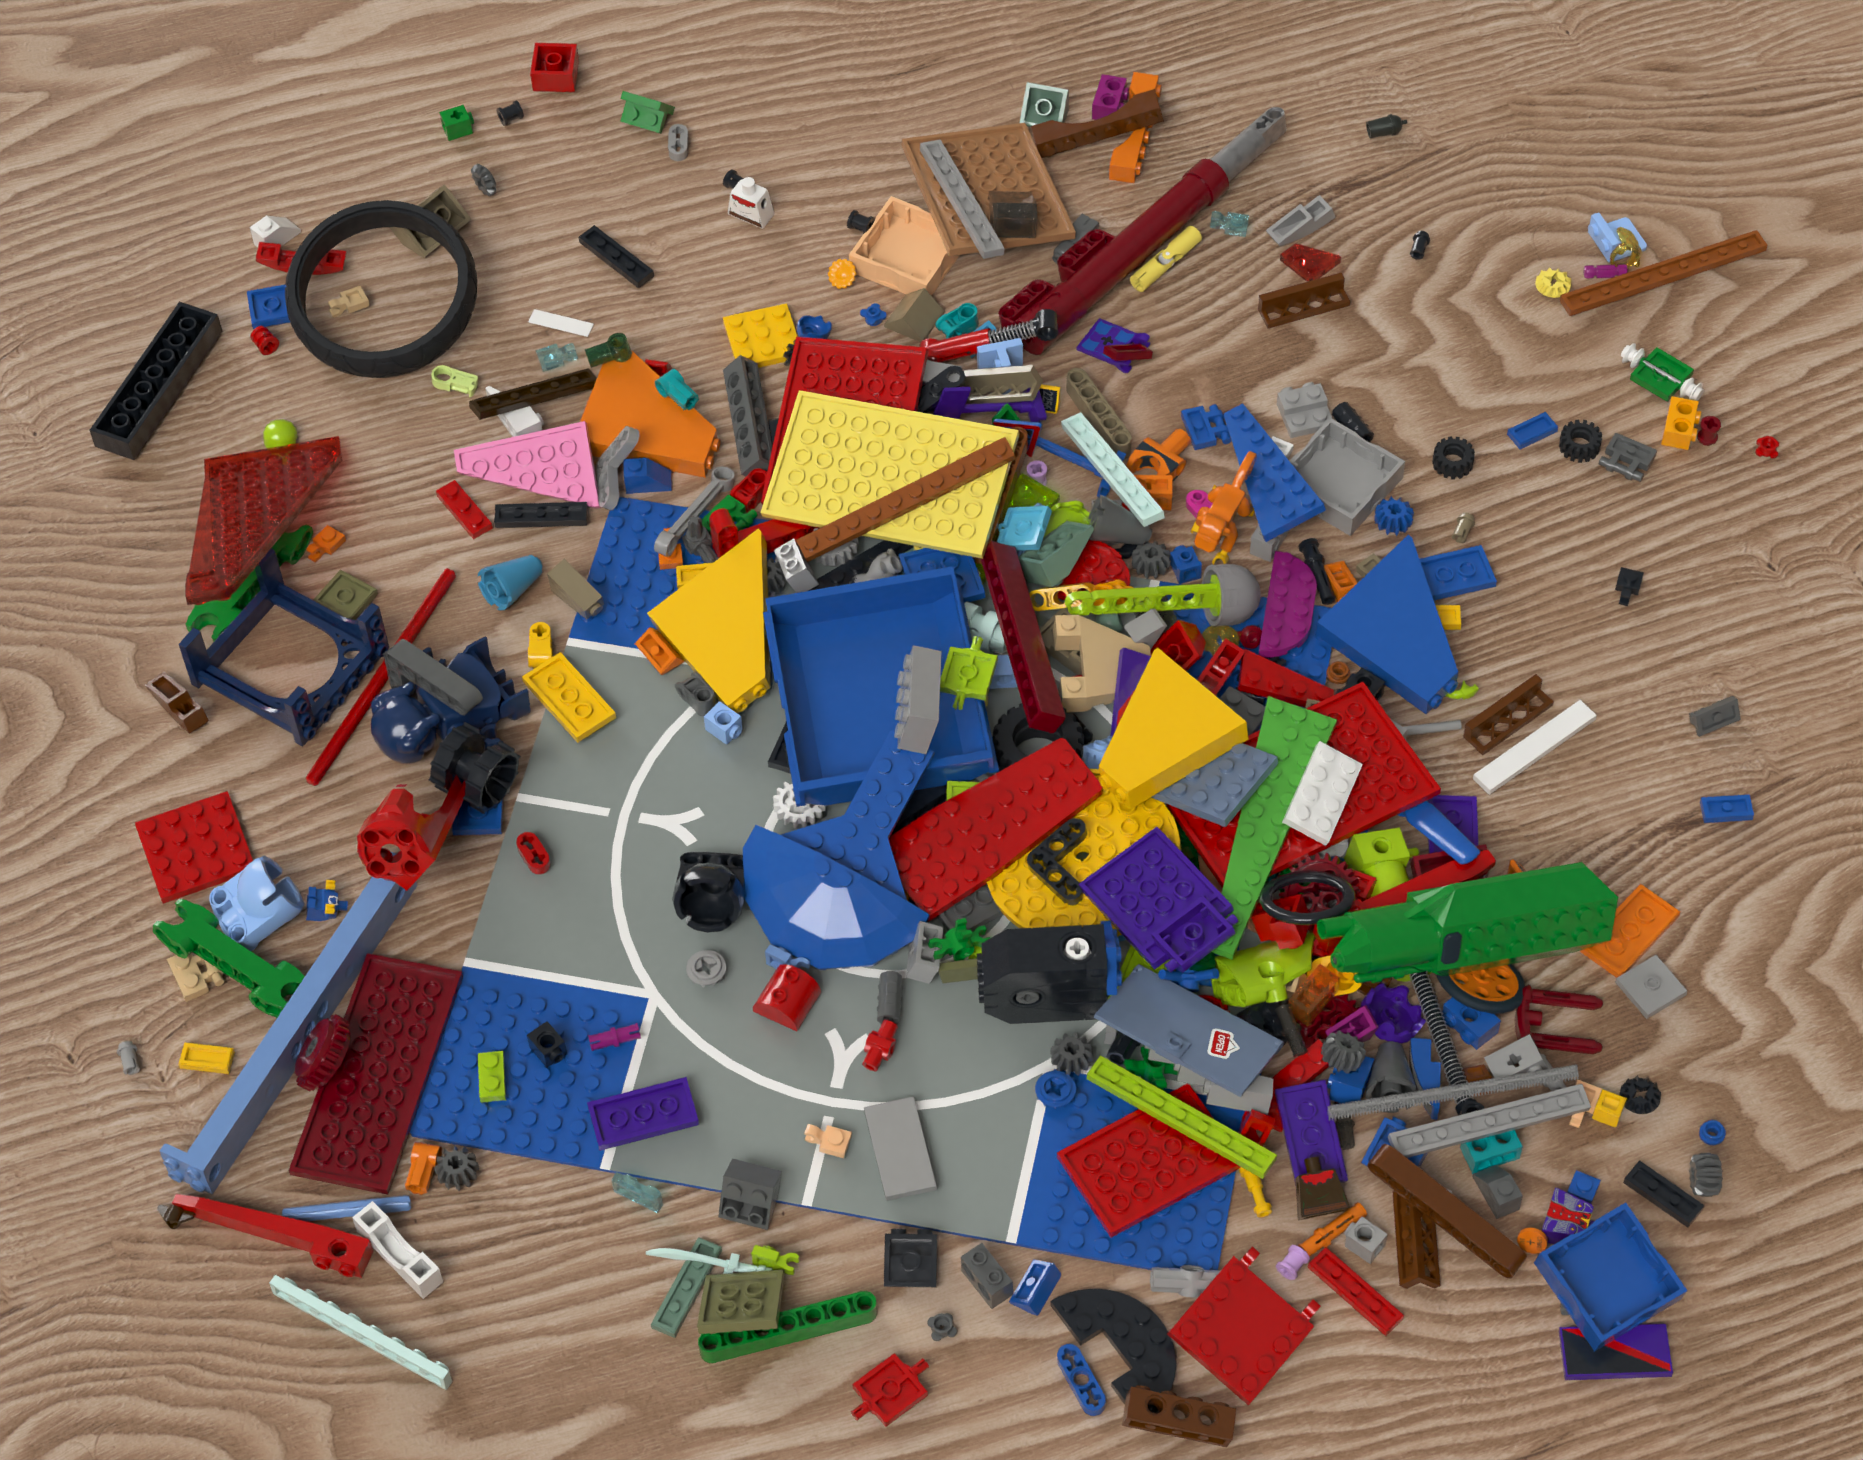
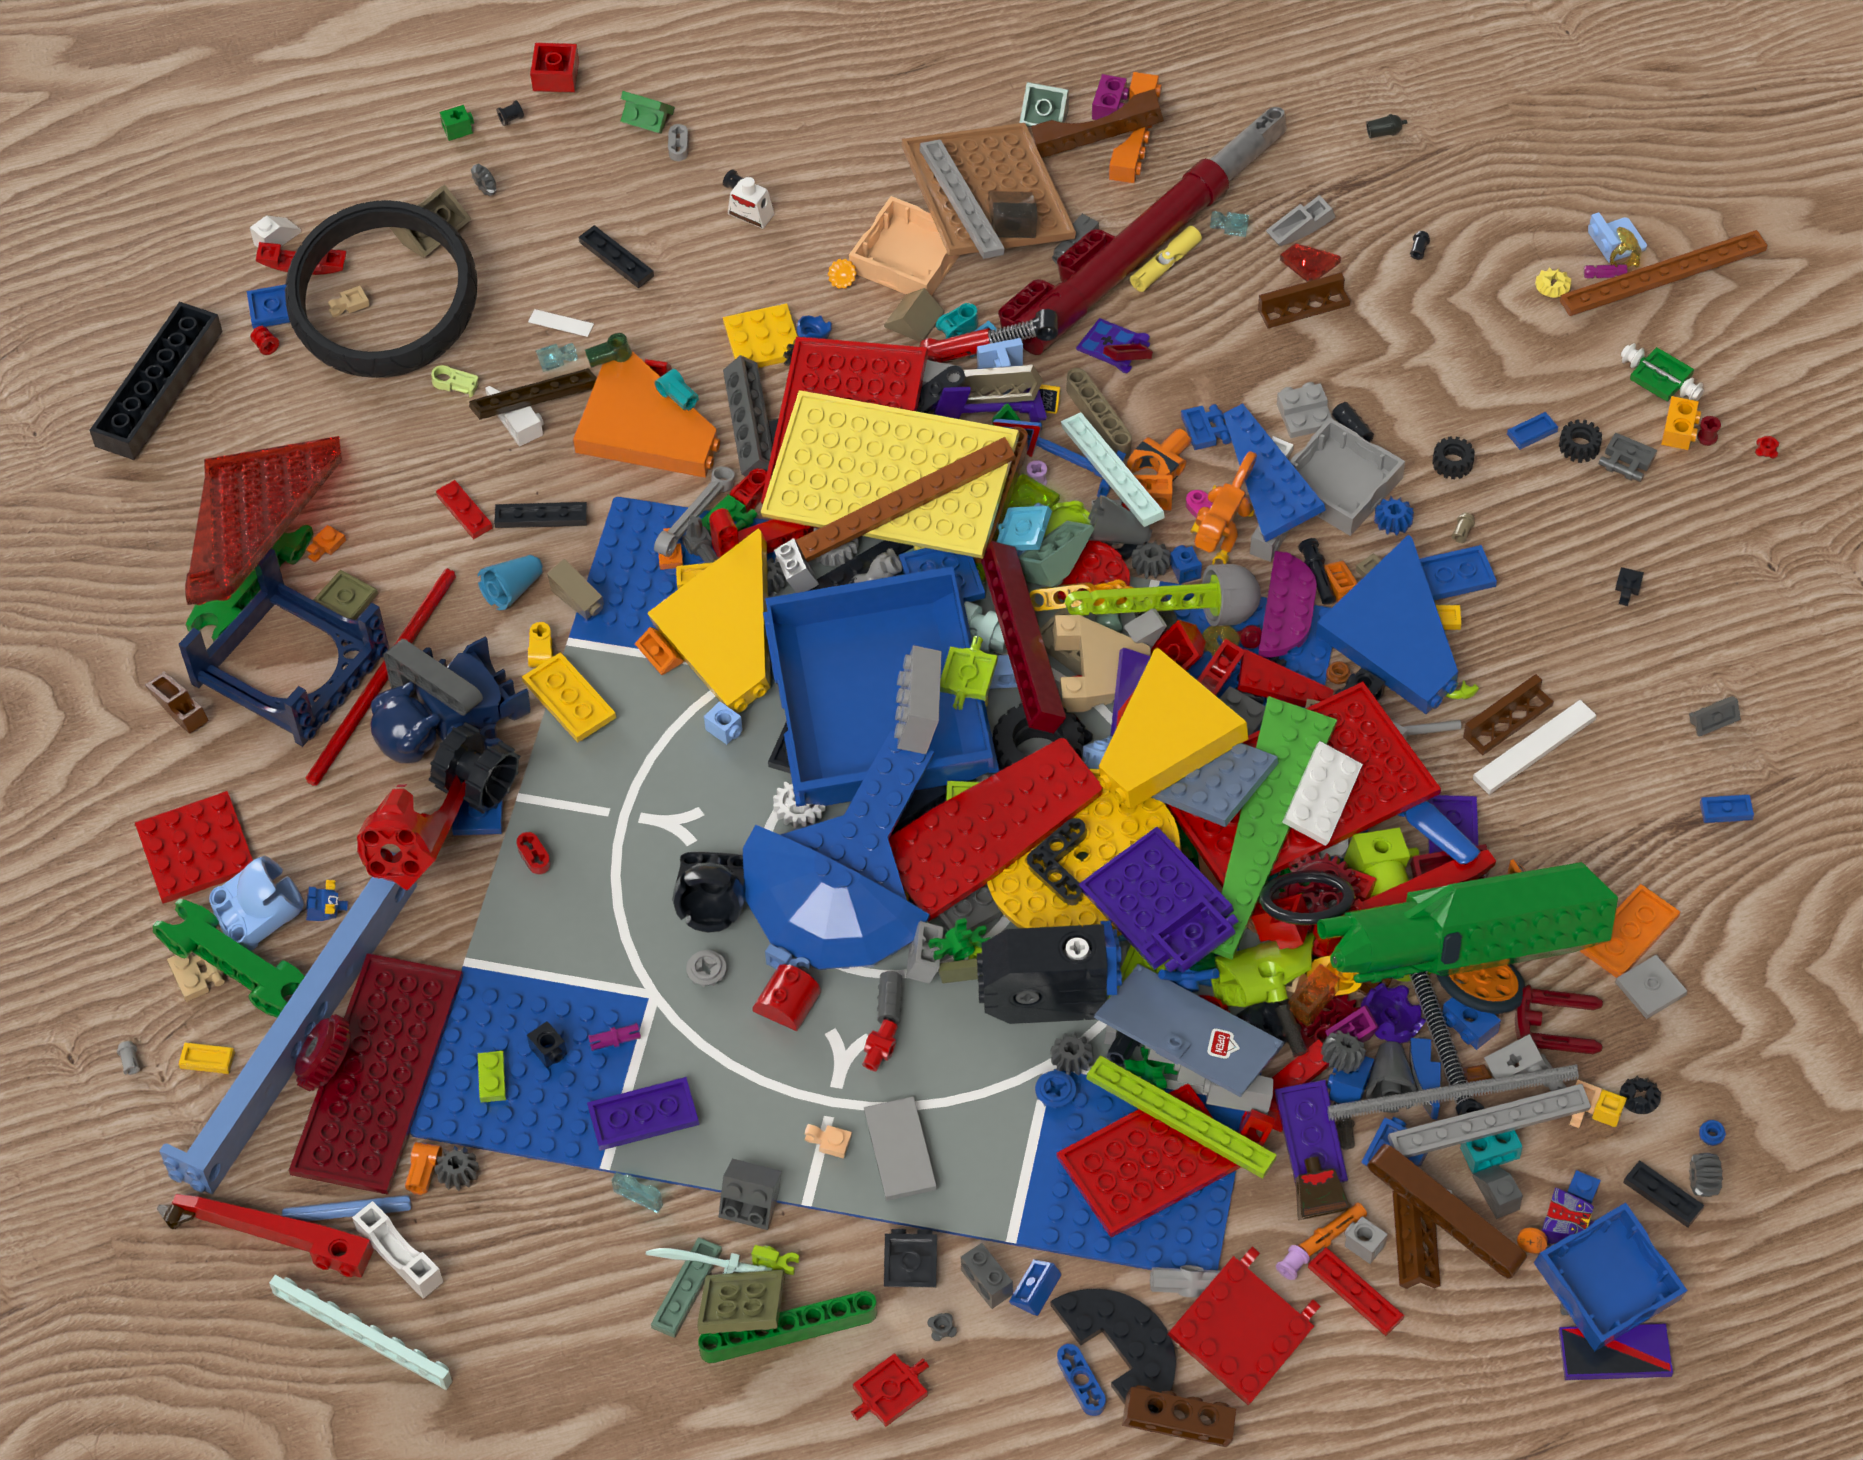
lime hair [263,419,298,453] -> none
bright pink wing [454,421,601,509] -> none
light grey beam [597,426,639,510] -> none
blue slope [624,458,672,494] -> none
dark grey piece [675,671,716,717] -> none
black bush [847,210,875,234] -> none
blue plate [860,303,887,326] -> none
yellow piece [1239,1167,1272,1218] -> none

